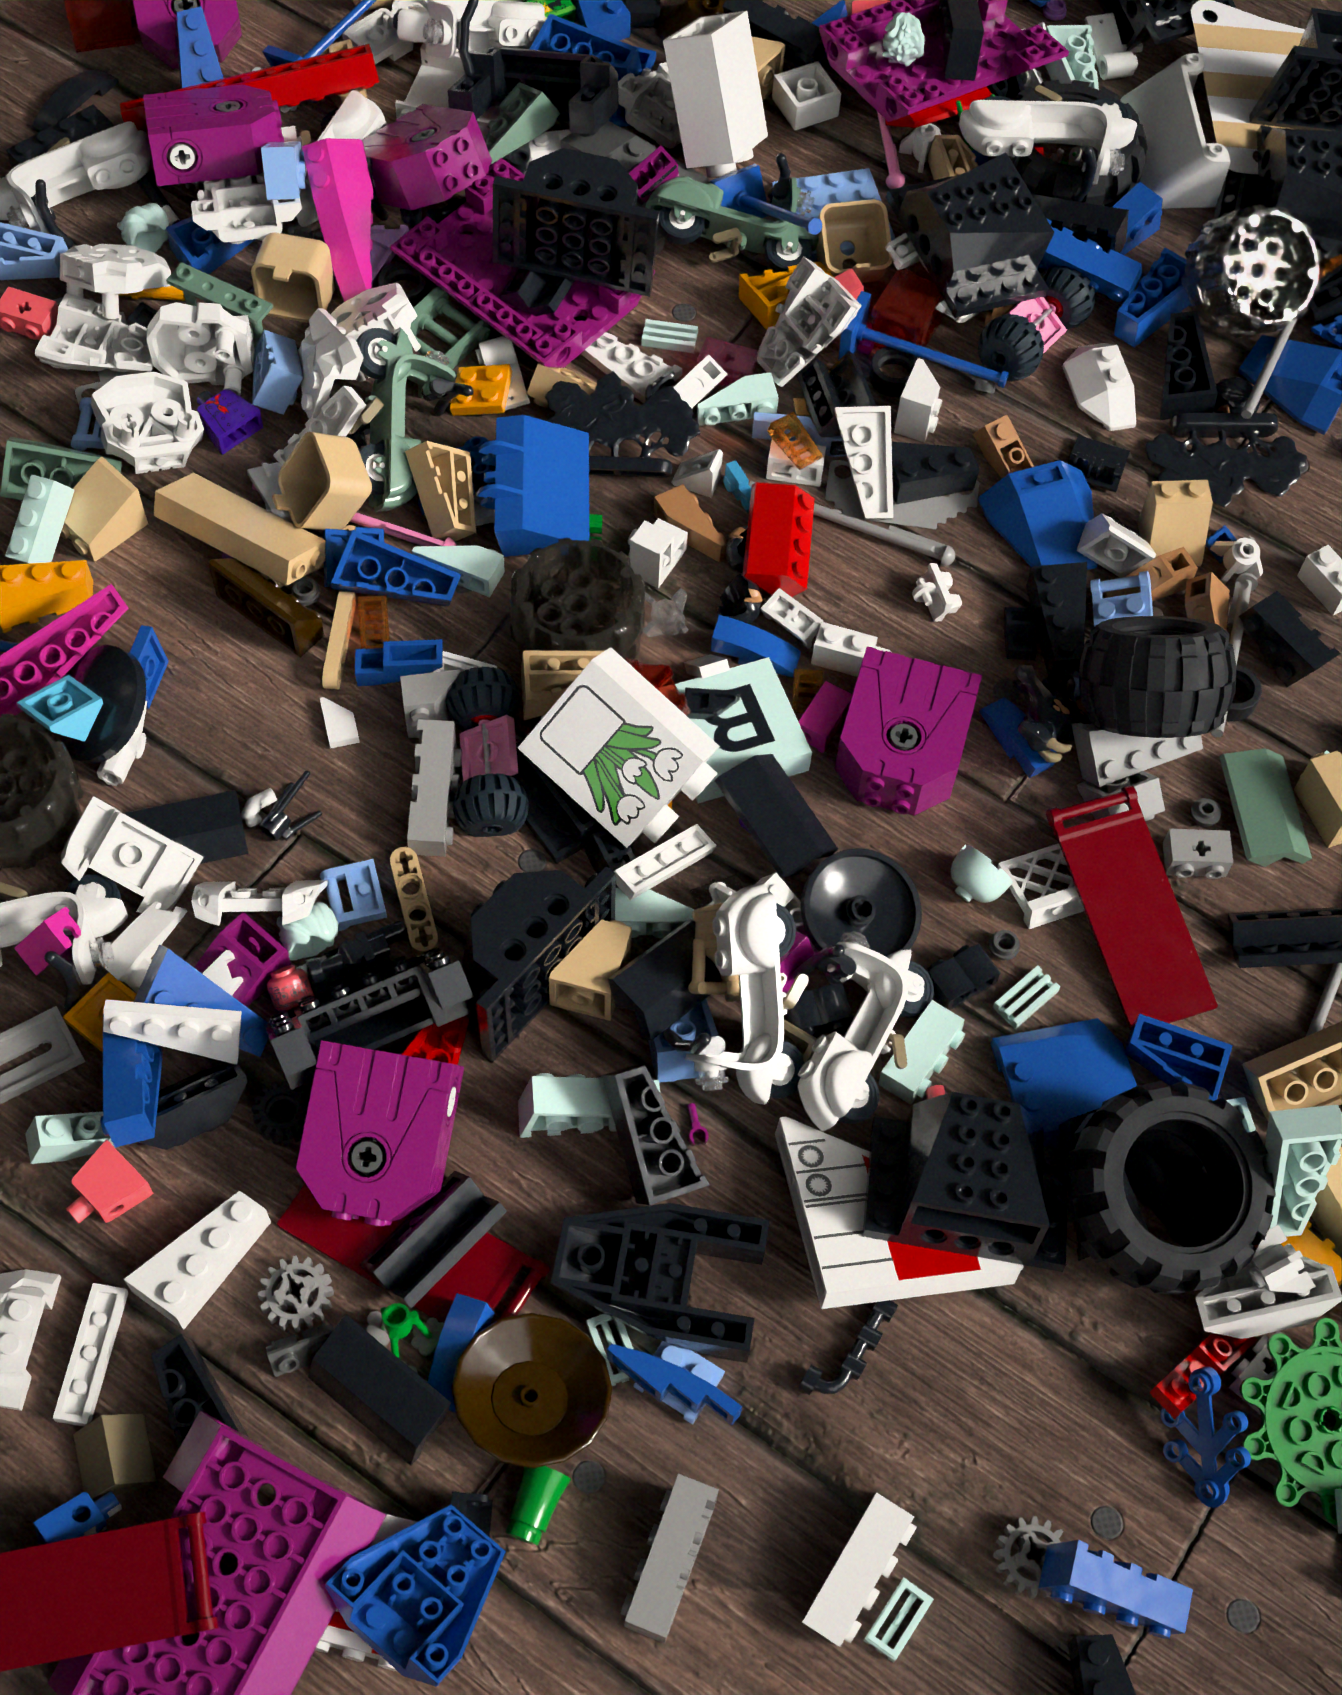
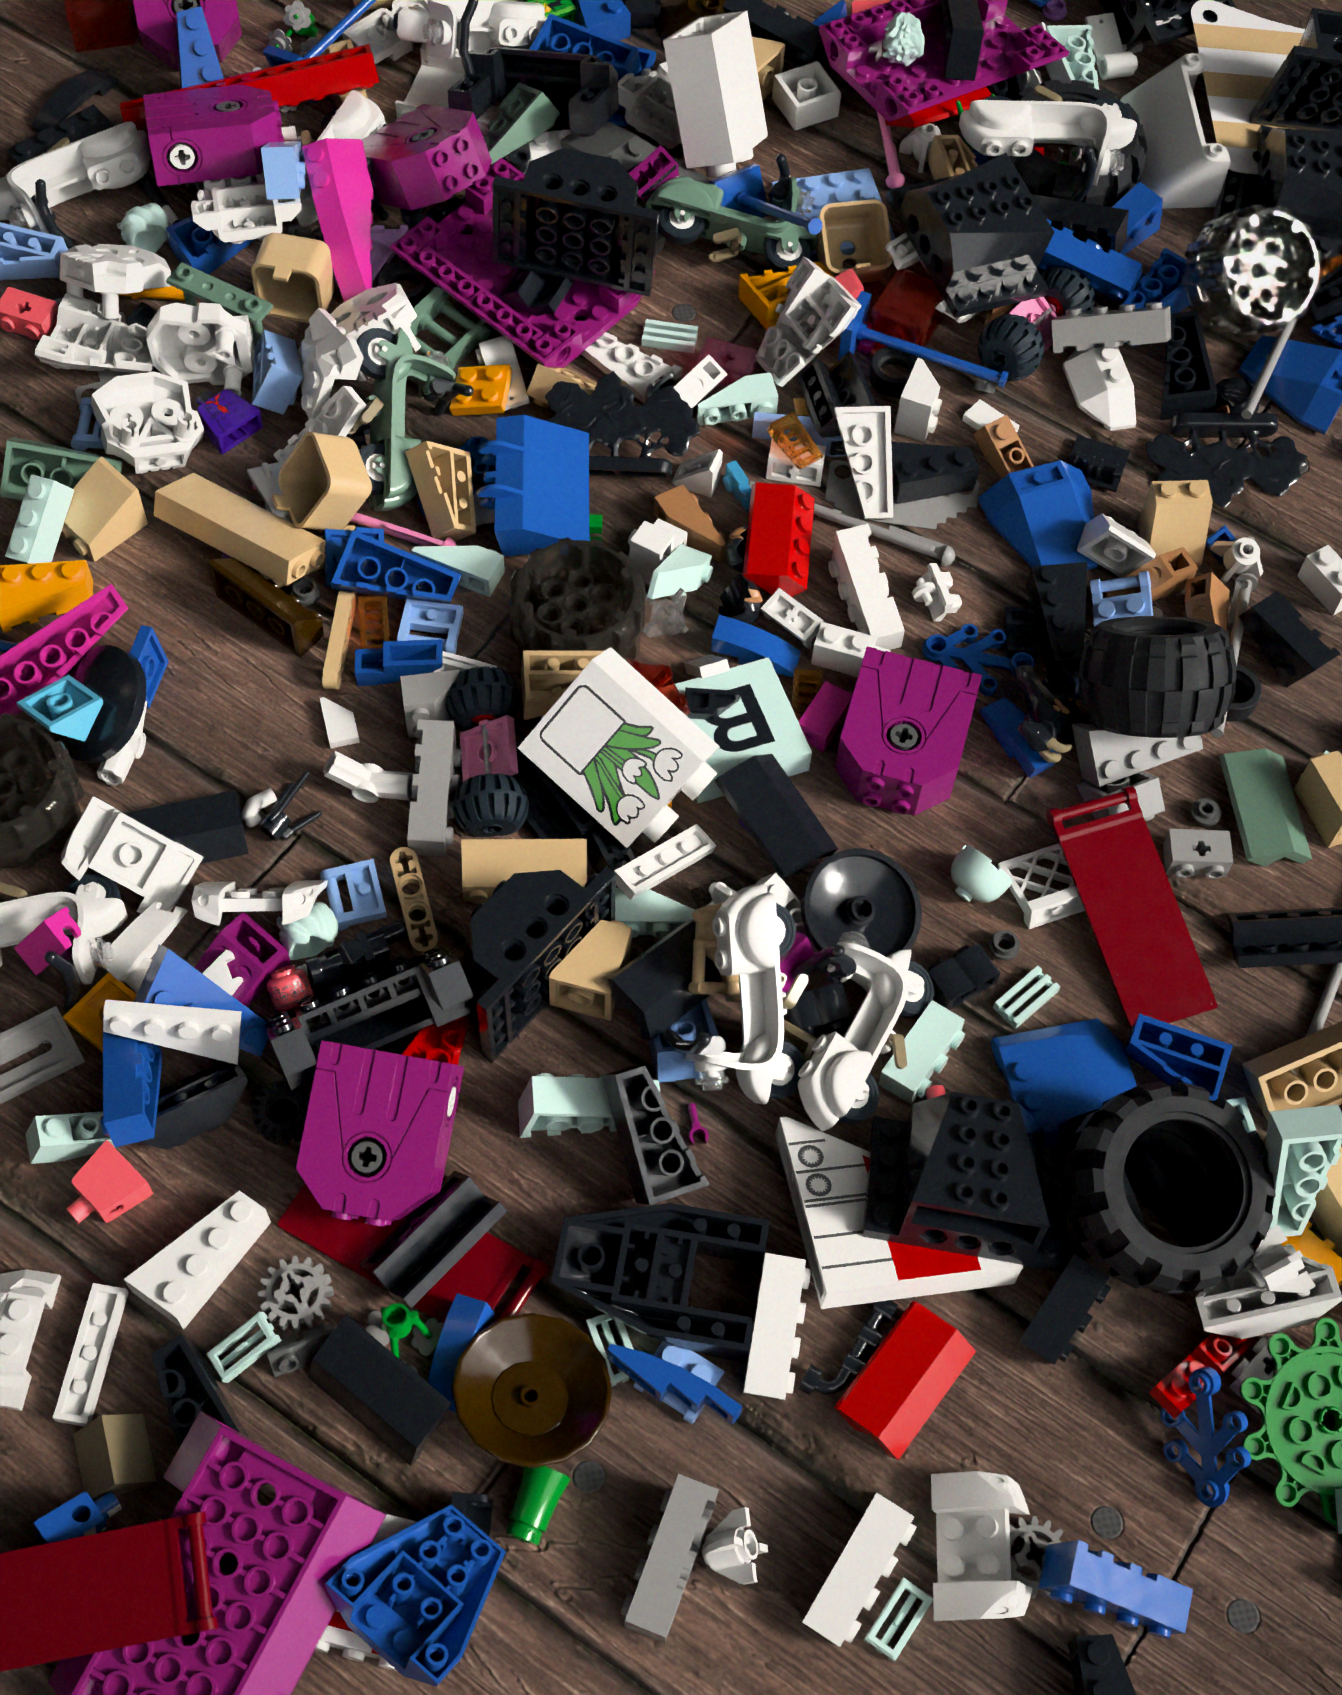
none -> light aqua tile [206,1311,282,1383]
none -> light grey plant [267,0,319,57]
none -> white piece [323,751,413,803]
none -> light blue plate [397,598,464,654]
none -> tan slope [461,839,587,904]
none -> light aqua slope [647,544,713,599]
none -> white brick [702,1507,768,1585]
none -> white wedge [743,1253,811,1400]
none -> white wedge [828,524,905,650]
none -> red slope [834,1301,976,1460]
none -> blue plant [922,624,1035,696]
none -> white piece [931,1471,1033,1621]
none -> white tile [962,399,1019,432]
none -> black wedge [1019,1254,1112,1365]
none -> light grey wedge [1052,302,1171,353]

